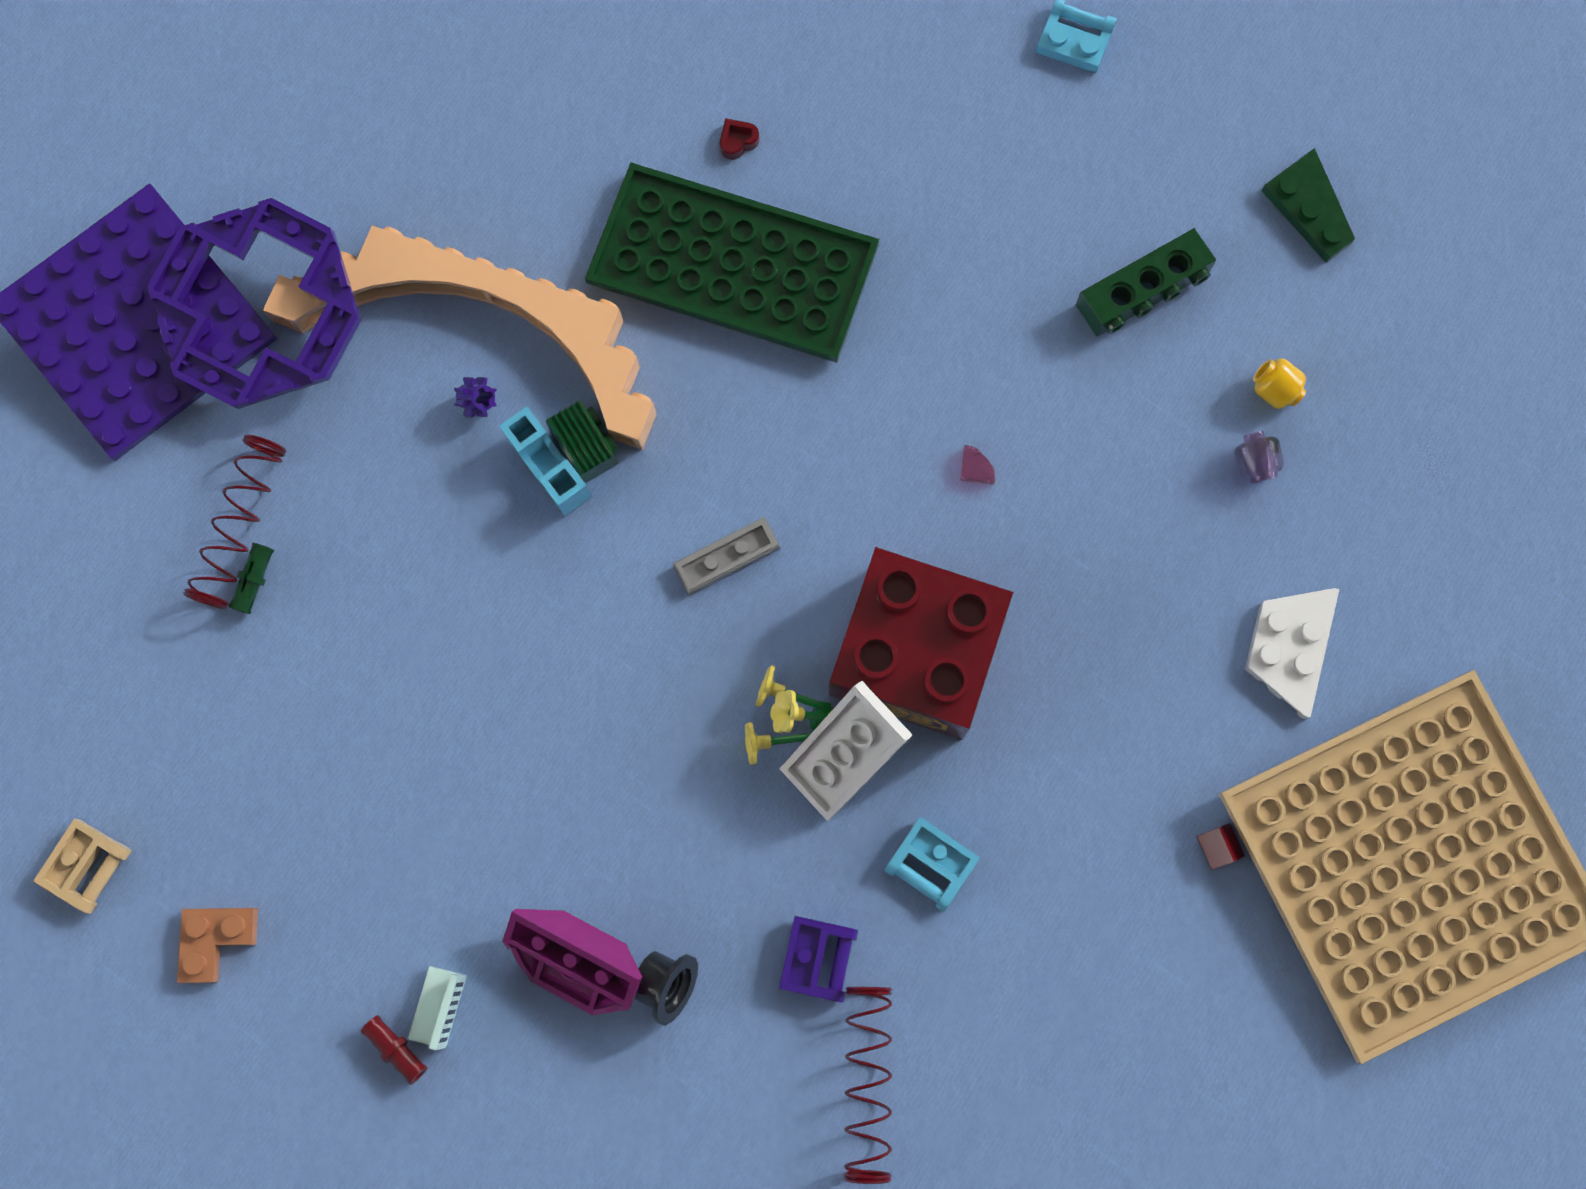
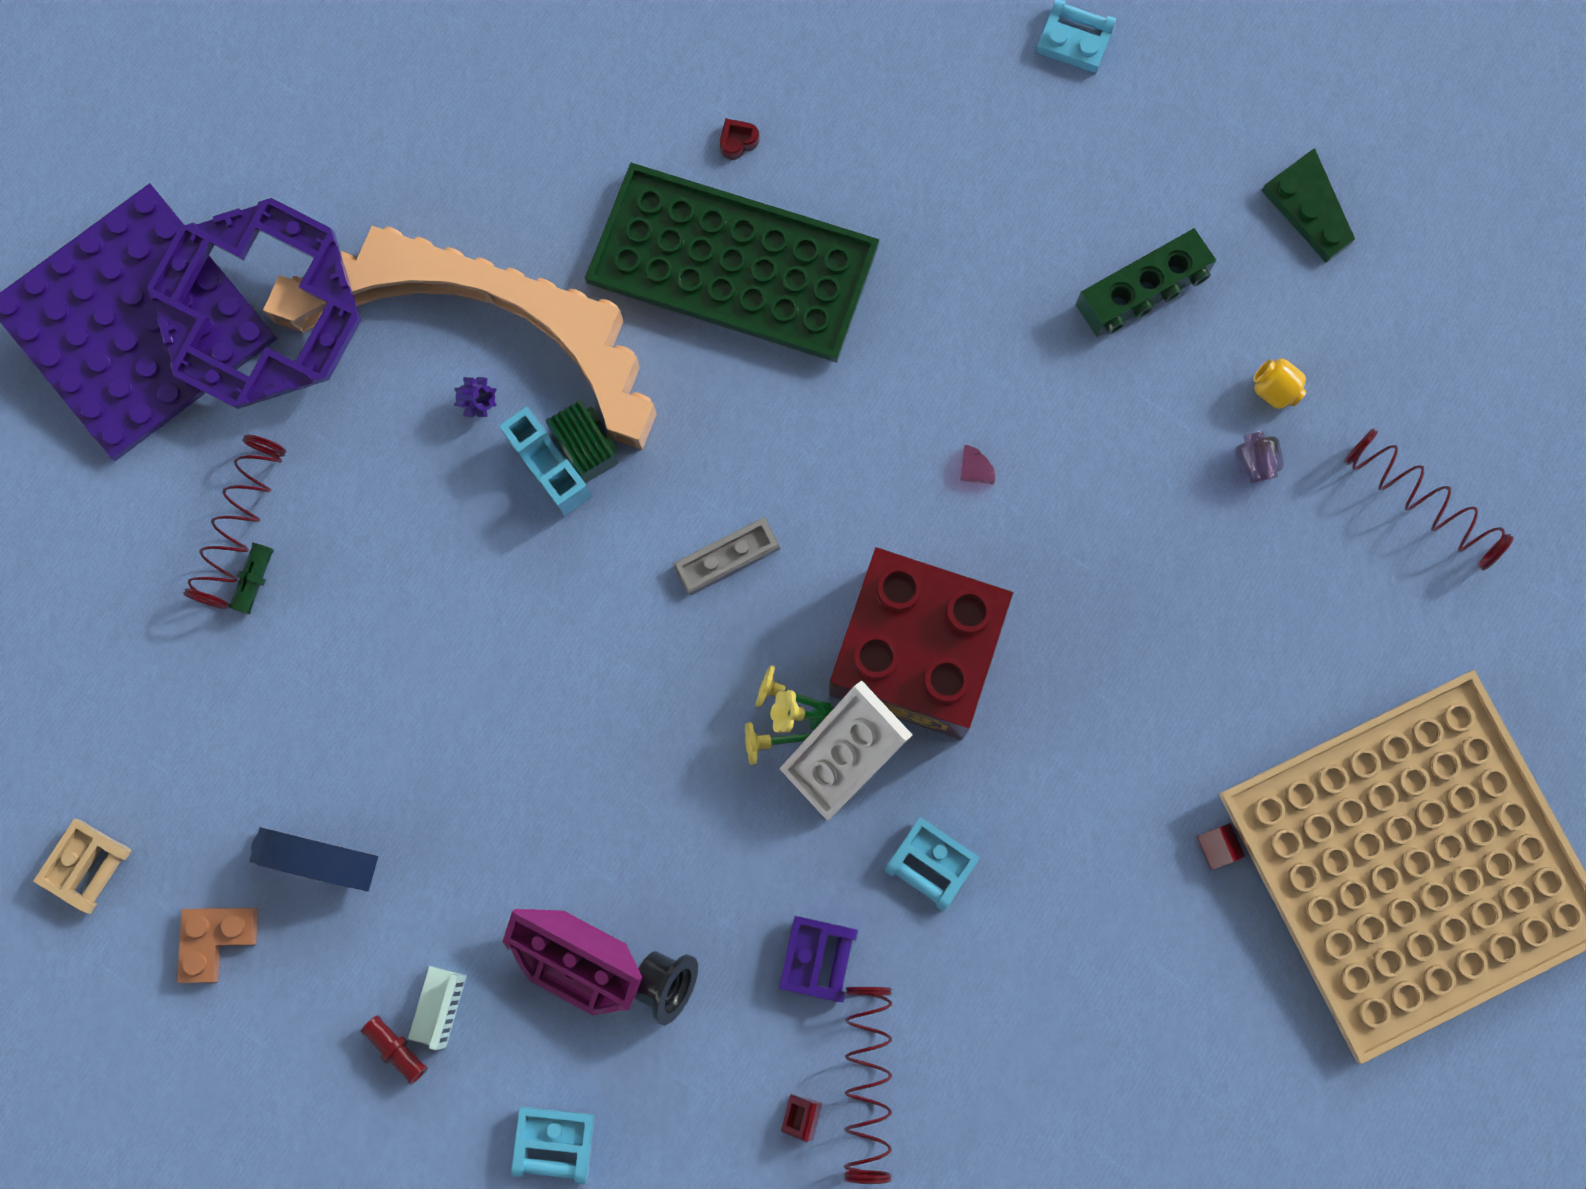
white wing [1245,588,1339,720] -> none
none -> dark blue arch [249,827,379,892]
none -> medium azure plate [511,1106,595,1184]
none -> dark red slope [781,1094,822,1142]
none -> dark red piece [1344,429,1514,571]

